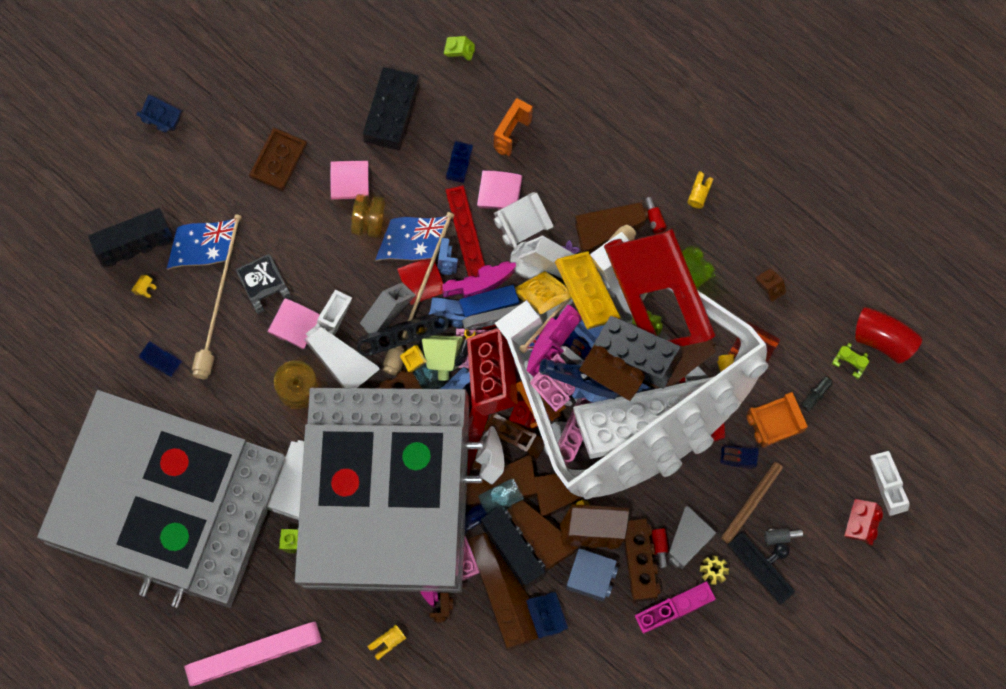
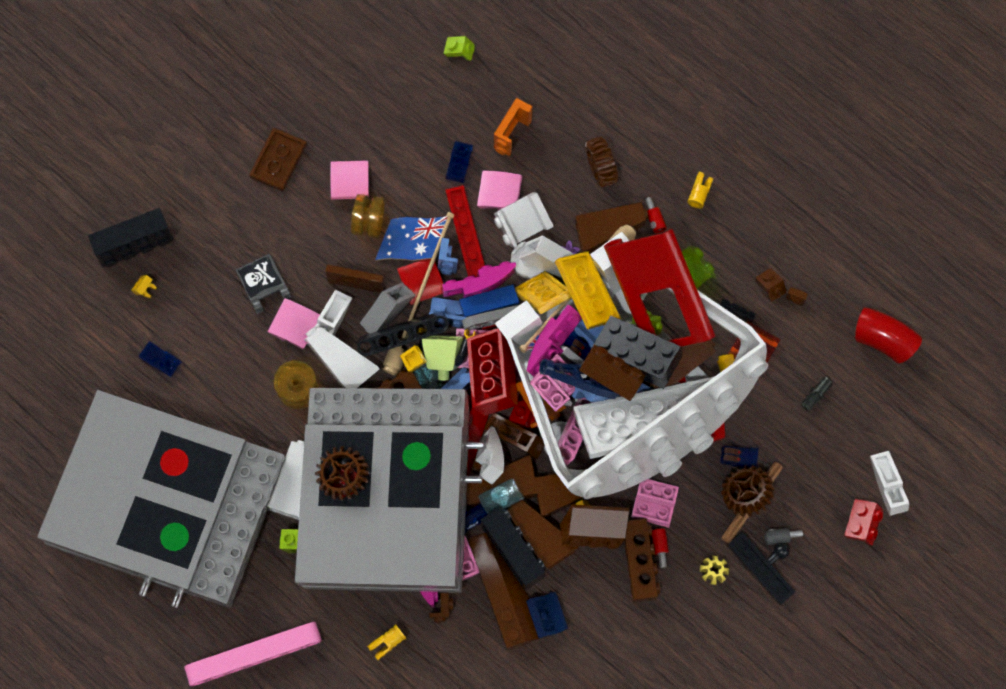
dark blue bracket [136,94,183,133] -> none
flag [167,214,242,379] -> none
black brick [363,67,419,151] -> none
sand blue piece [566,549,619,601] -> none
dark pink slope [634,581,716,634] -> none
light grey slope [668,506,716,569] -> none
orange panel [746,392,808,448] -> none
lime piece [832,343,869,379] -> none
none -> reddish brown gear [315,446,369,501]
none -> reddish brown tile [325,265,385,293]
none -> reddish brown gear [585,137,618,187]
none -> bright pink slope [631,479,679,528]
none -> black axle [720,299,756,323]
none -> reddish brown gear [721,465,775,517]
none -> reddish brown tile [785,287,808,306]

